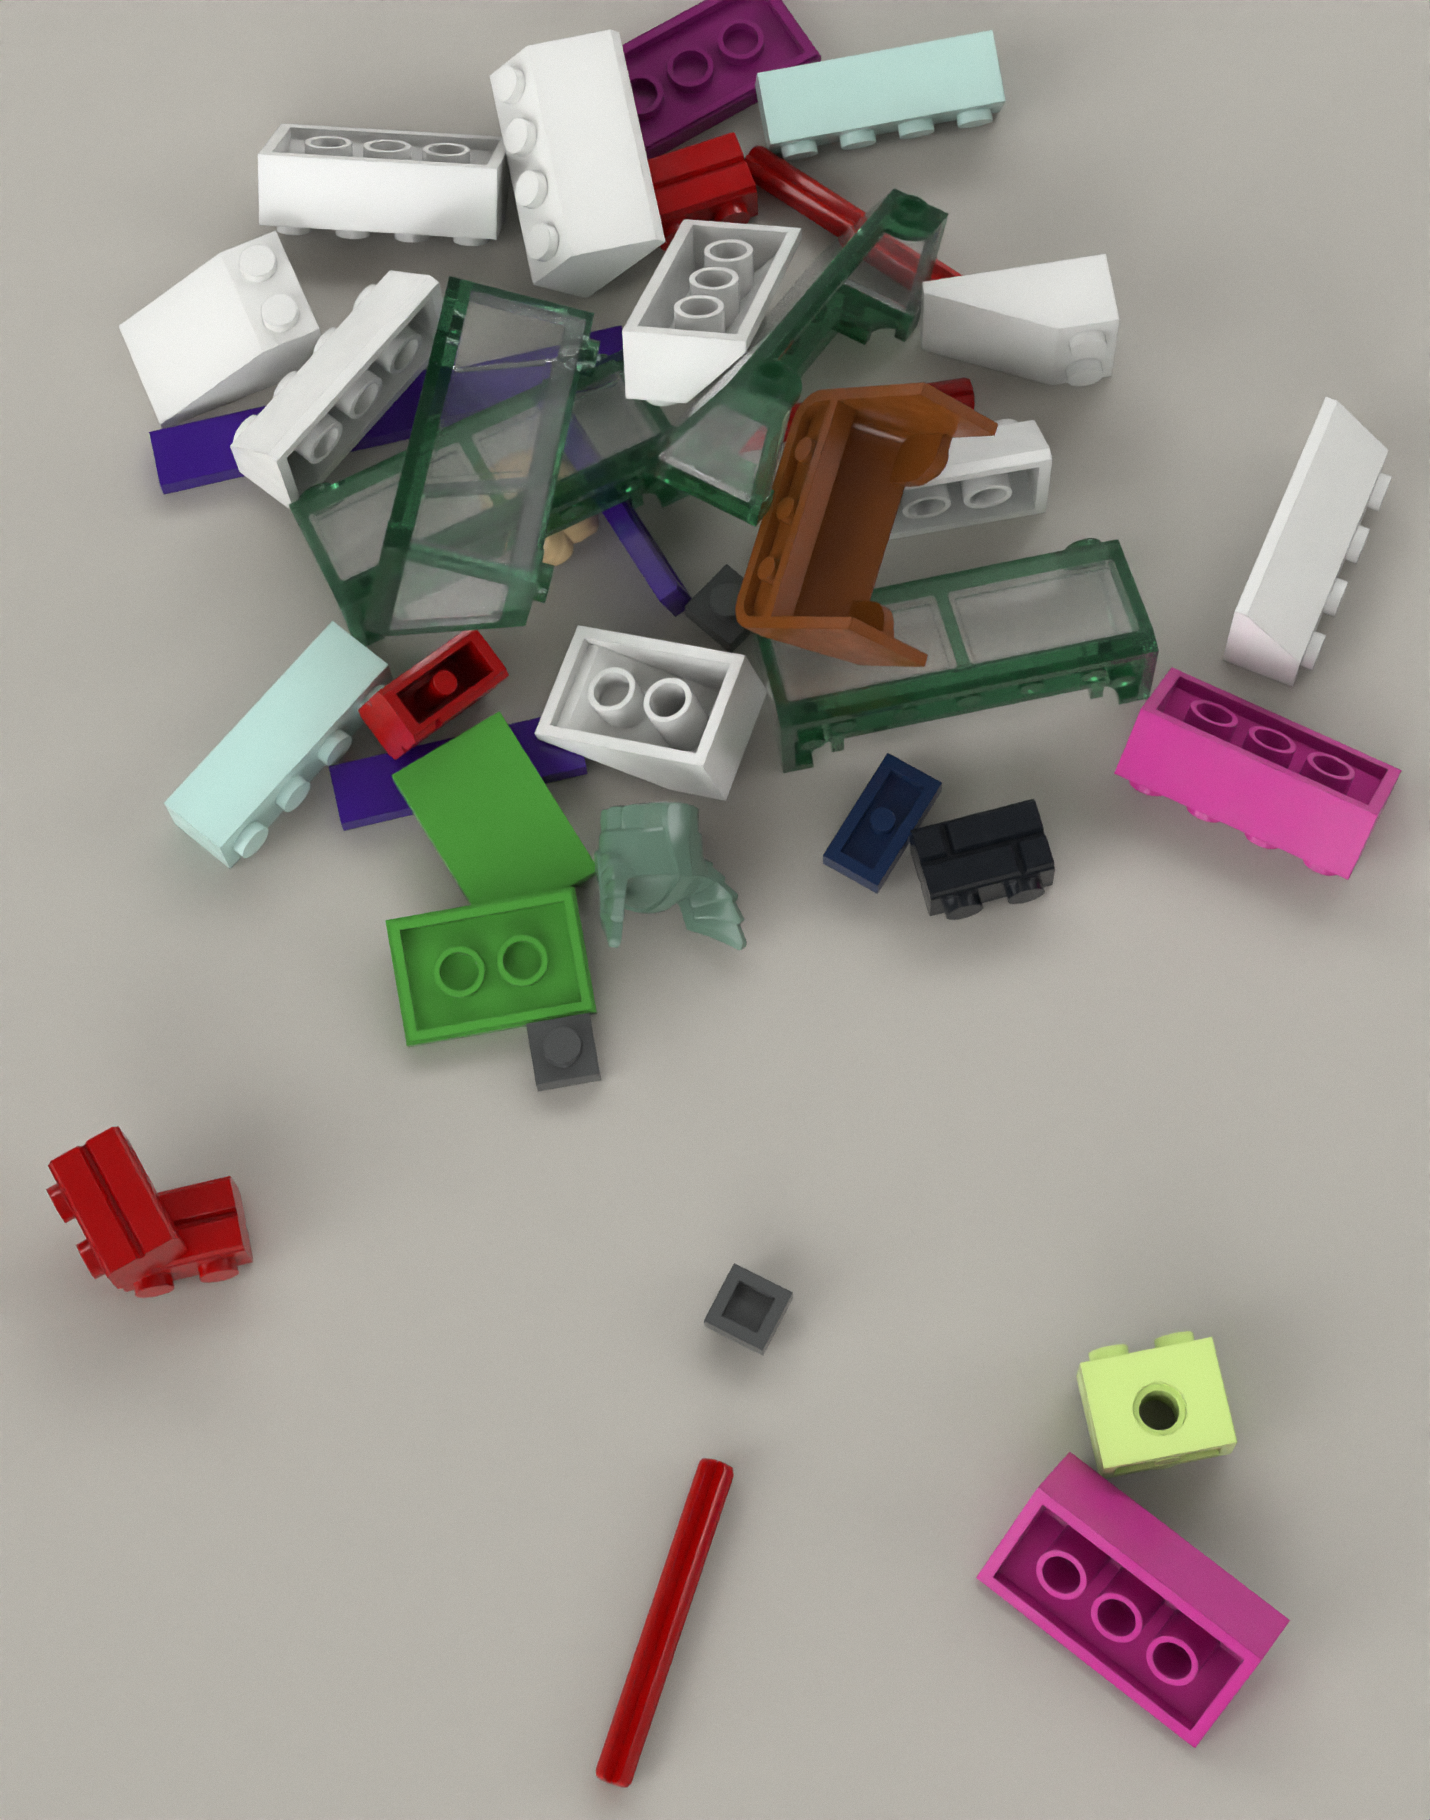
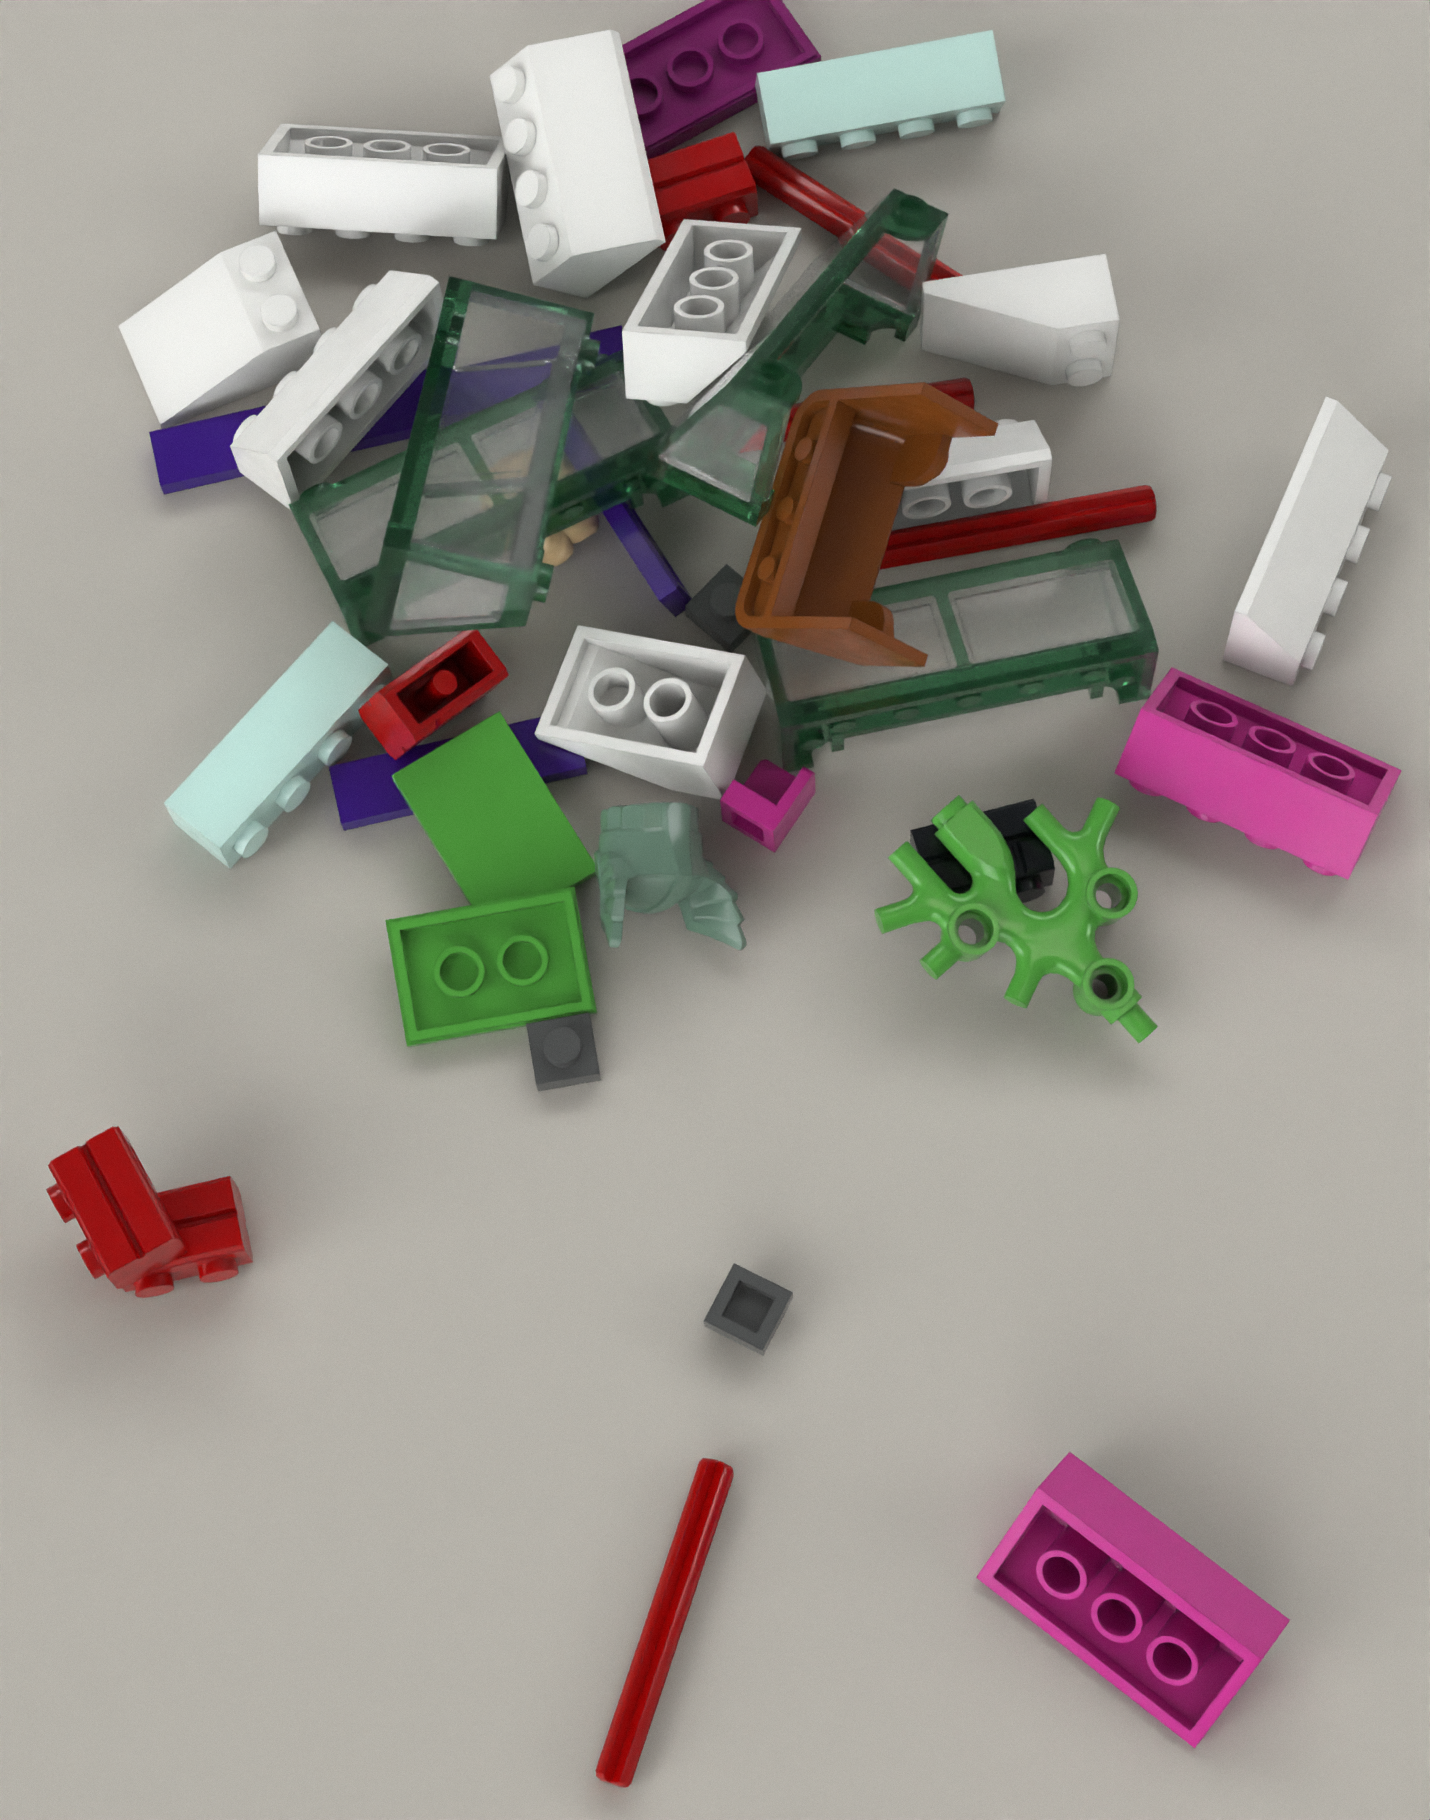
dark blue plate [823,753,942,894] -> none
yellowish green brick [1076,1331,1237,1479] -> none
none -> dark pink panel [720,759,816,853]
none -> bright green plant [874,795,1158,1044]
none -> red axle [880,485,1157,570]

